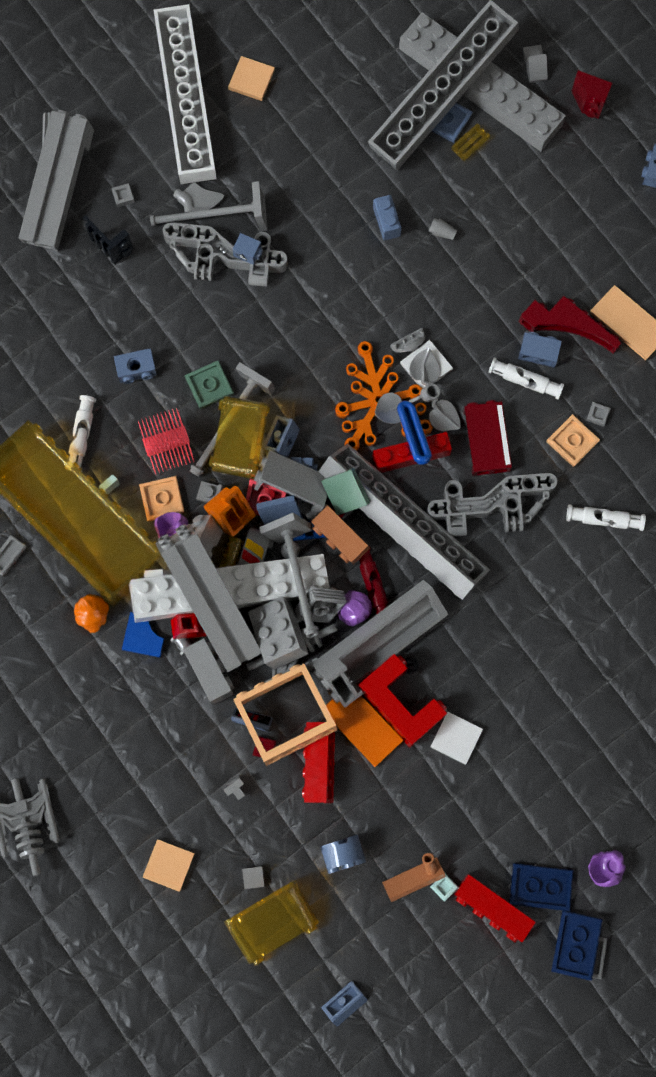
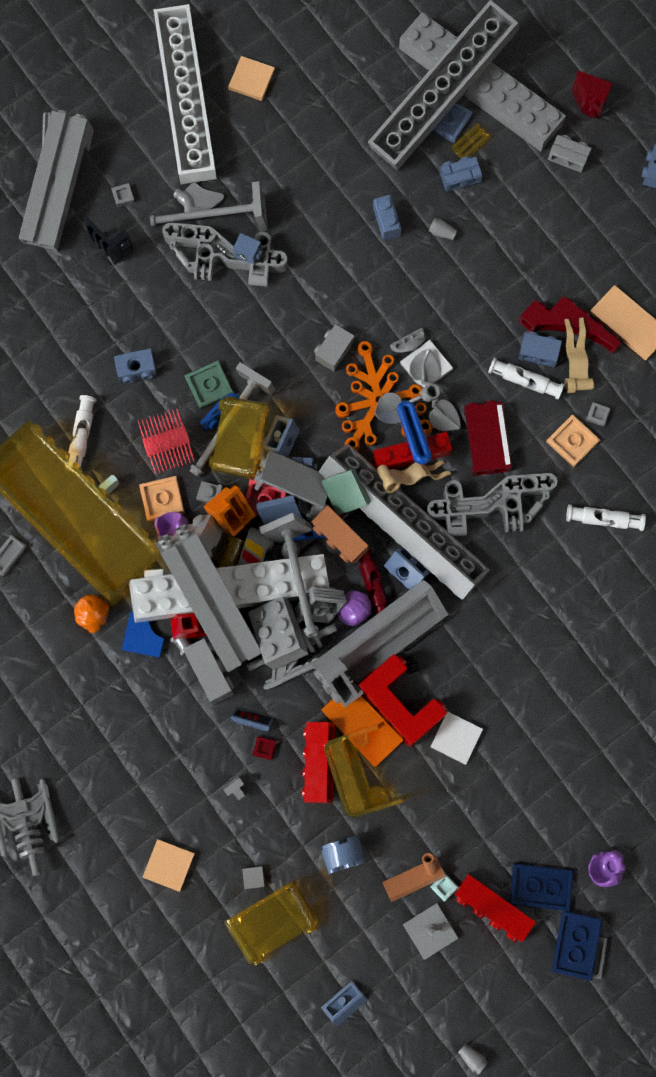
light nougat window [233,664,337,766] -> none
light grey slope [523,45,548,83] -> none
none -> blue piece [199,393,240,431]
none -> light grey brick [314,324,354,371]
none -> clear yellow windscreen [324,721,409,817]
none -> tan flag [377,460,451,493]
none -> sand blue brick [384,546,430,589]
none -> light grey tile [403,903,458,960]
none -> sand blue brick [440,156,482,192]
none -> light grey cone [458,1044,489,1075]
none -> light grey brick [548,135,591,173]
none -> tan flag [565,318,594,393]

